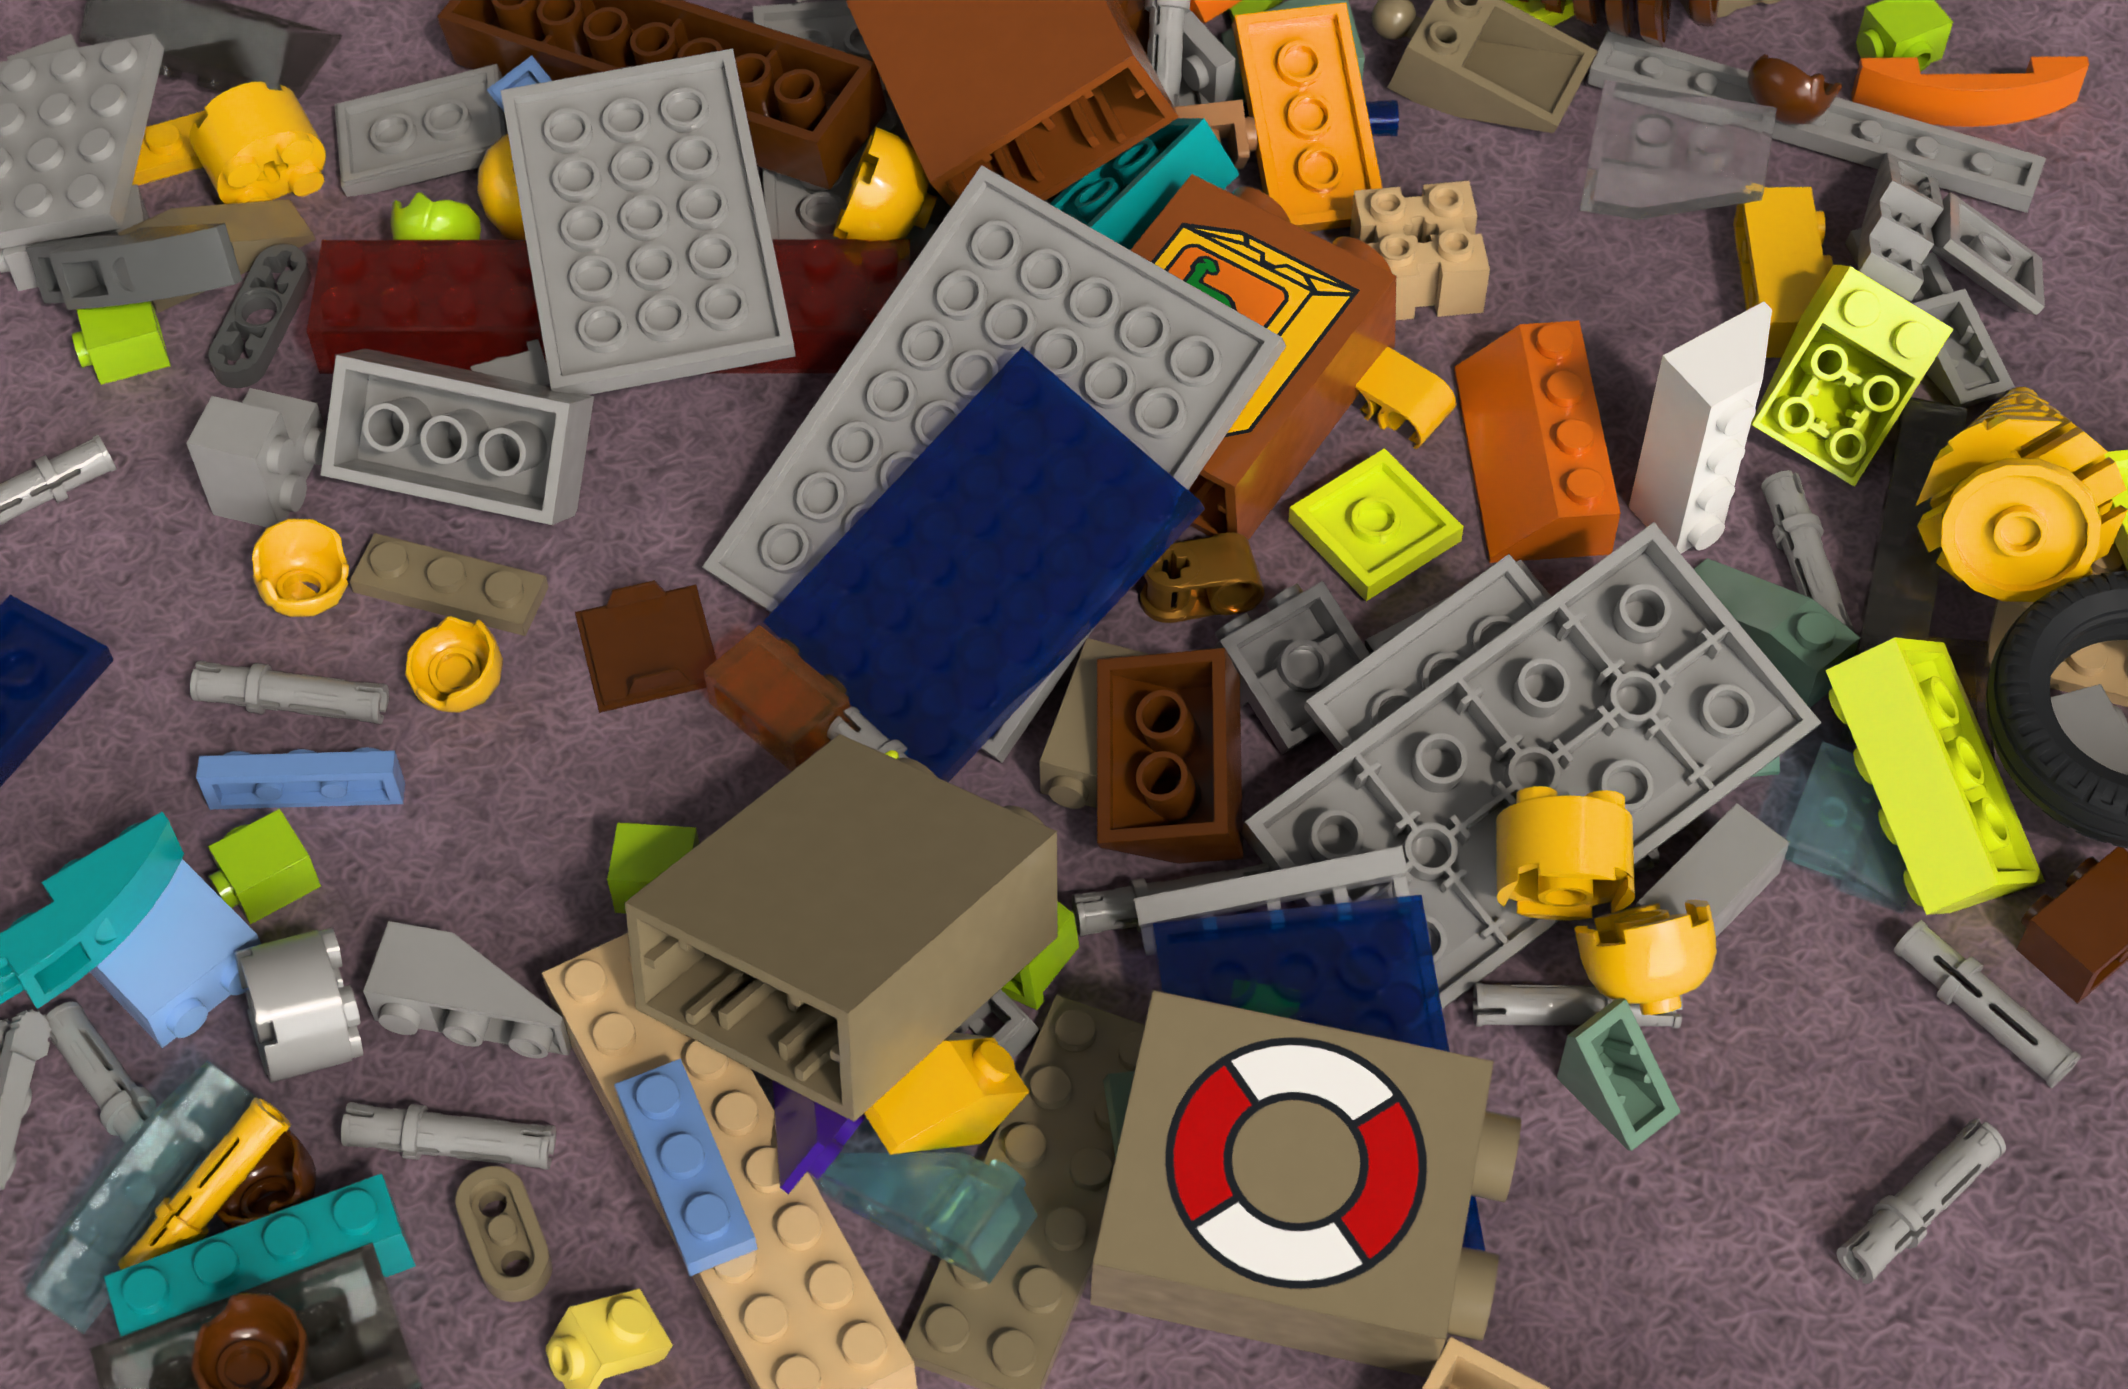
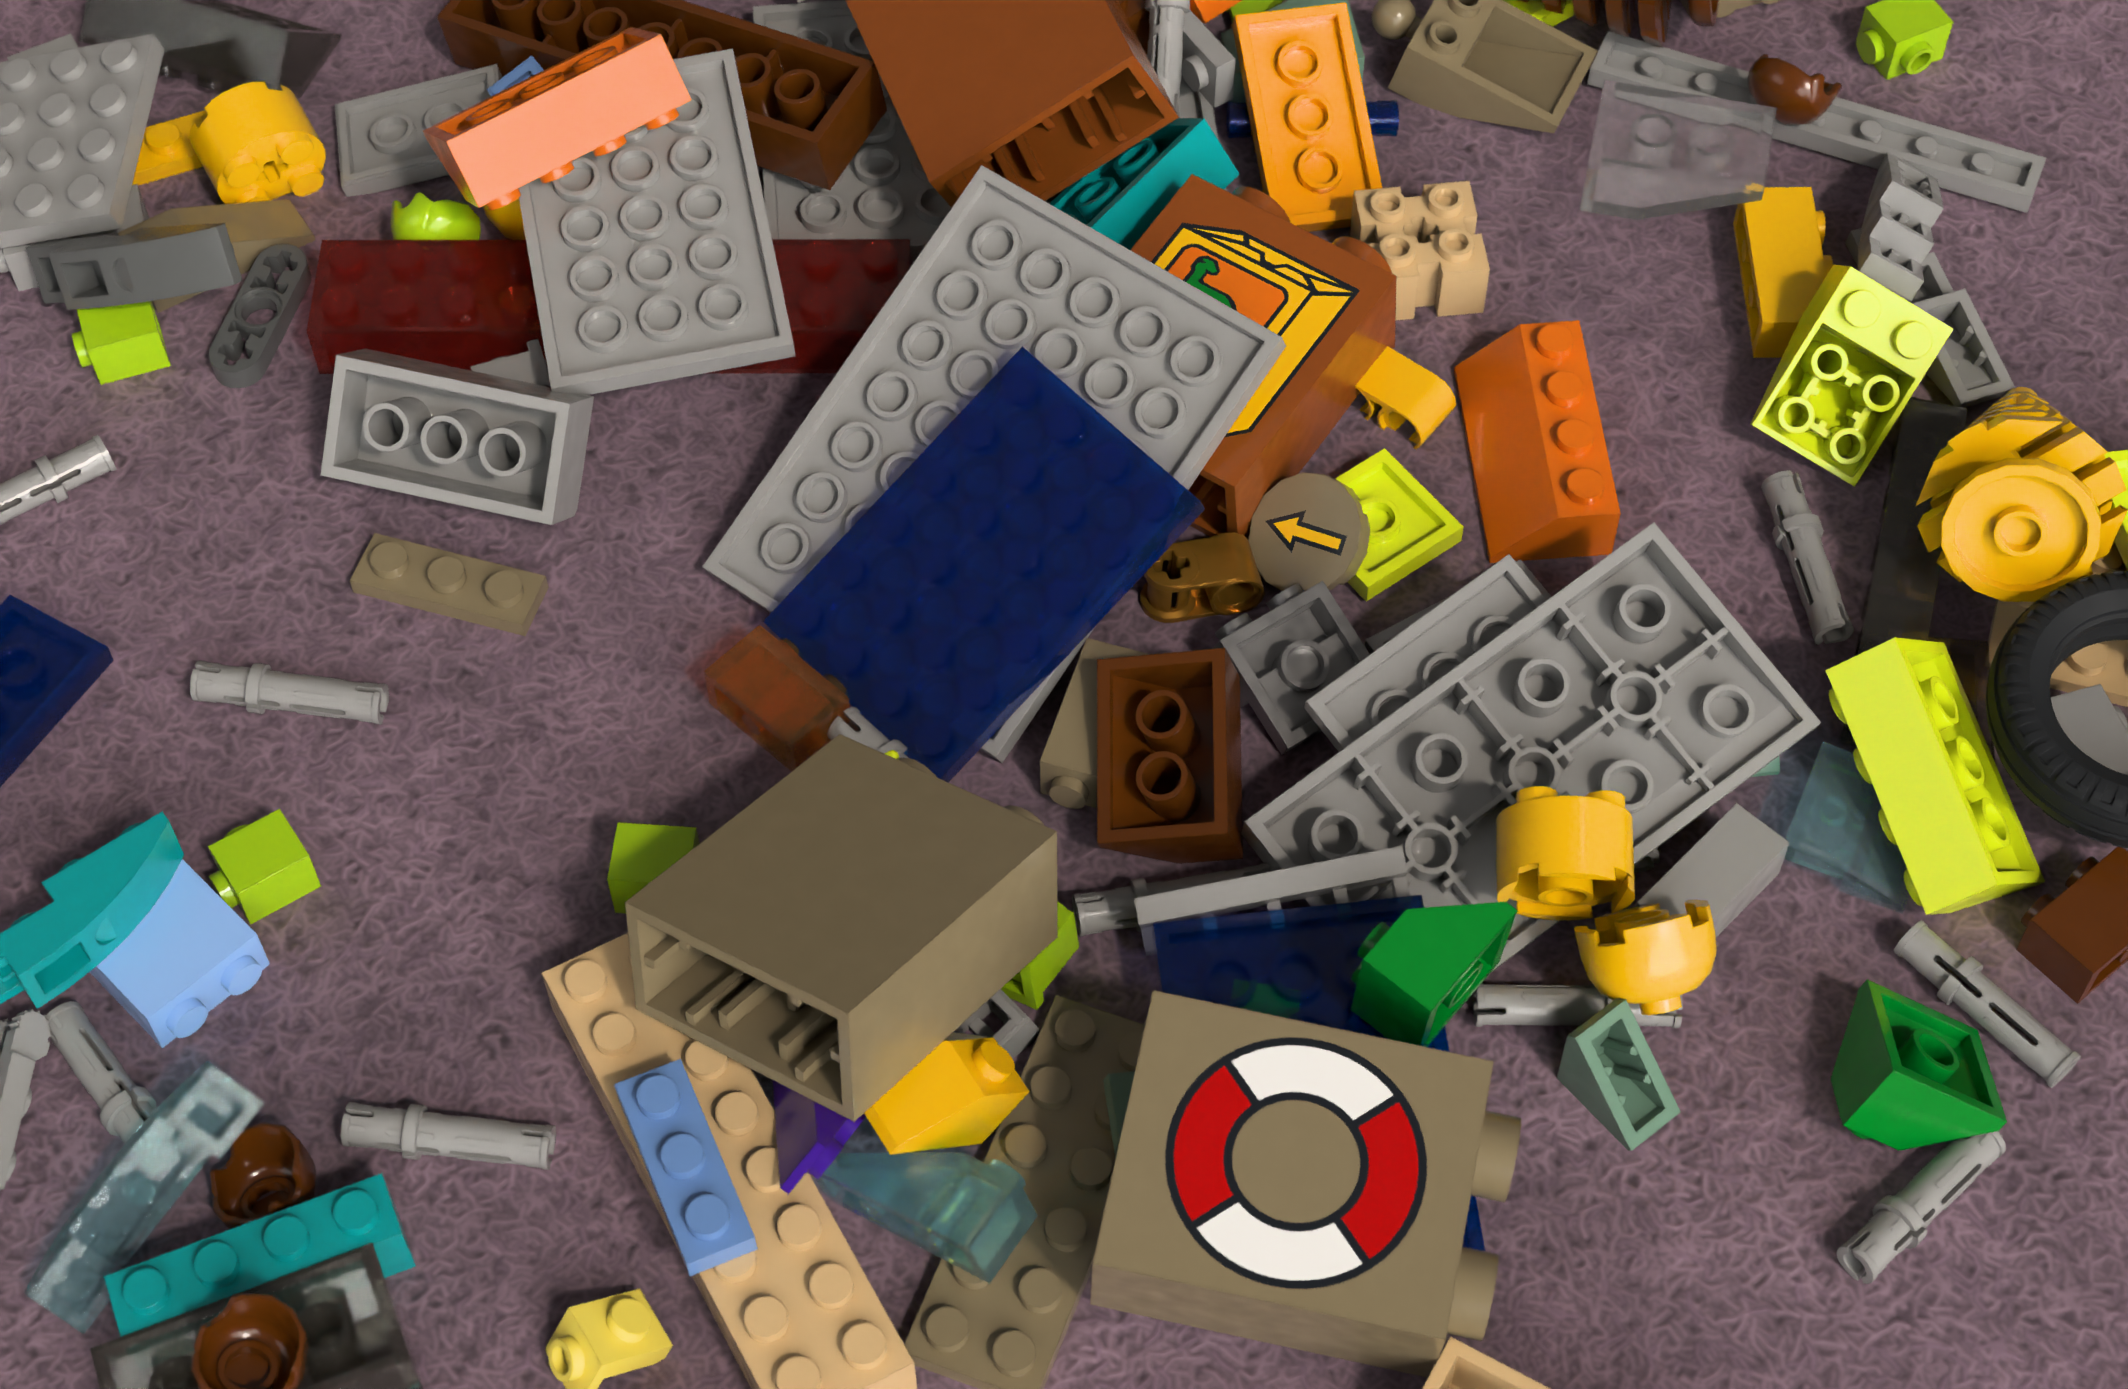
yellow pin [118,1097,291,1270] -> none
light grey brick [186,388,326,527] -> none
medium blue plate [196,747,405,810] -> none
light grey brick [235,928,363,1083] -> none
yellow hair [252,518,349,617] -> none
light grey slope [363,921,571,1058] -> none
yellow hair [405,616,503,713] -> none
dark tan plate [455,1166,553,1302] -> none
reddish brown piece [575,580,723,713] -> none
yellow cylinder [832,127,937,249] -> none
medium nougat bracket [1174,100,1257,169] -> none
white slope [1629,301,1772,554] -> none
sand green slope [1694,558,1860,708] -> none
orange slope [1851,56,2089,127] -> none
light grey slope [1931,192,2045,315] -> none
none -> slope [423,27,691,210]
none -> dark tan tile [1248,472,1370,592]
none -> green slope [1350,902,1517,1047]
none -> green slope [1831,979,2007,1151]

